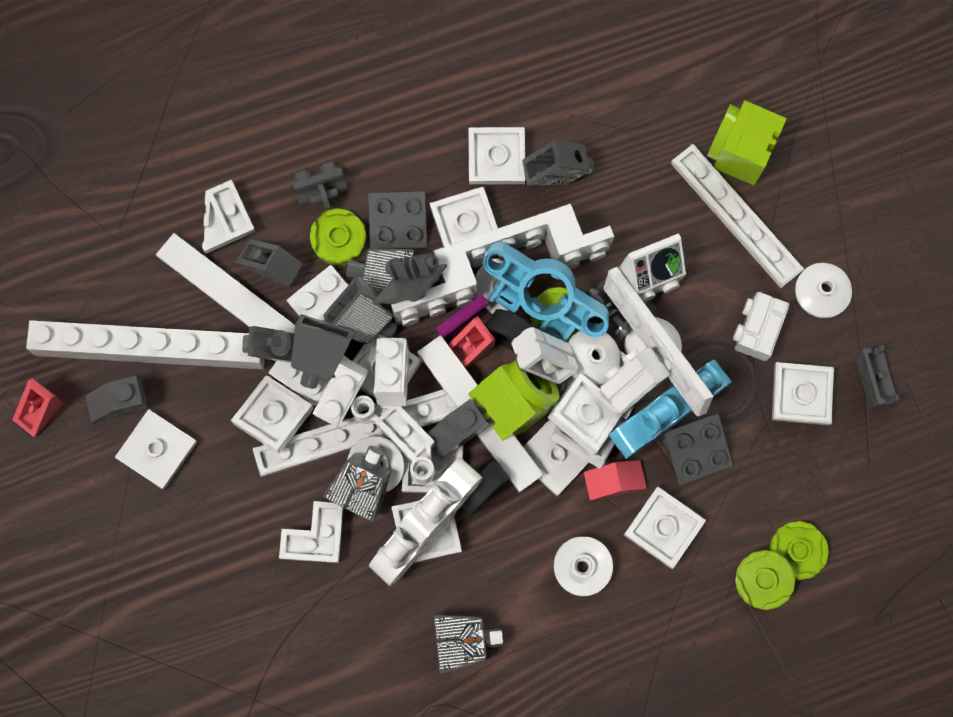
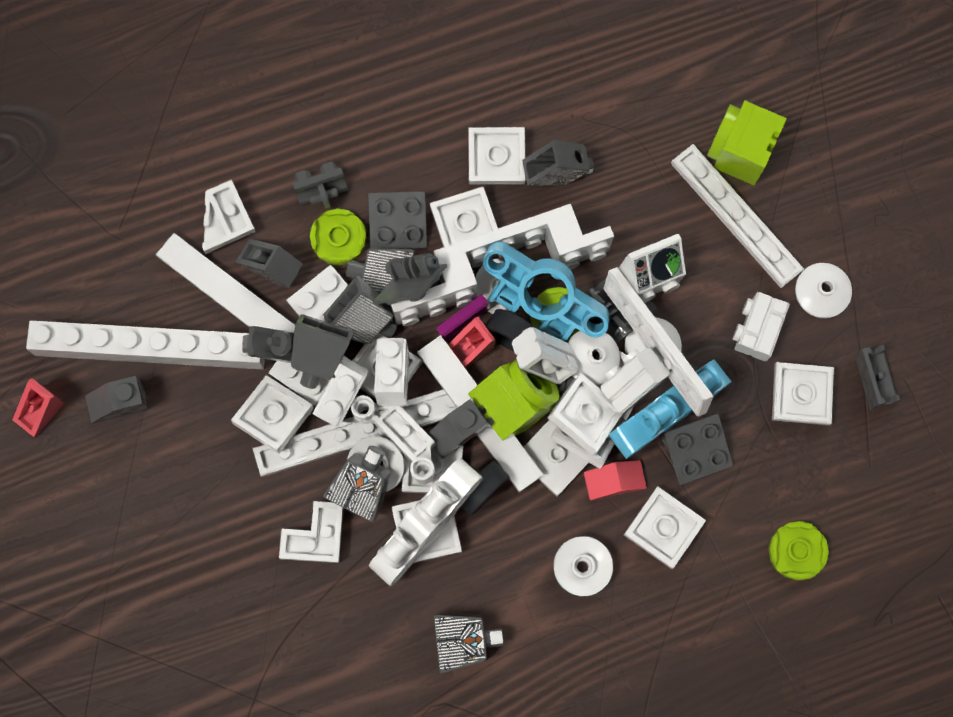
white plate [115,409,197,490] -> none
lime tile [735,550,795,610] -> none

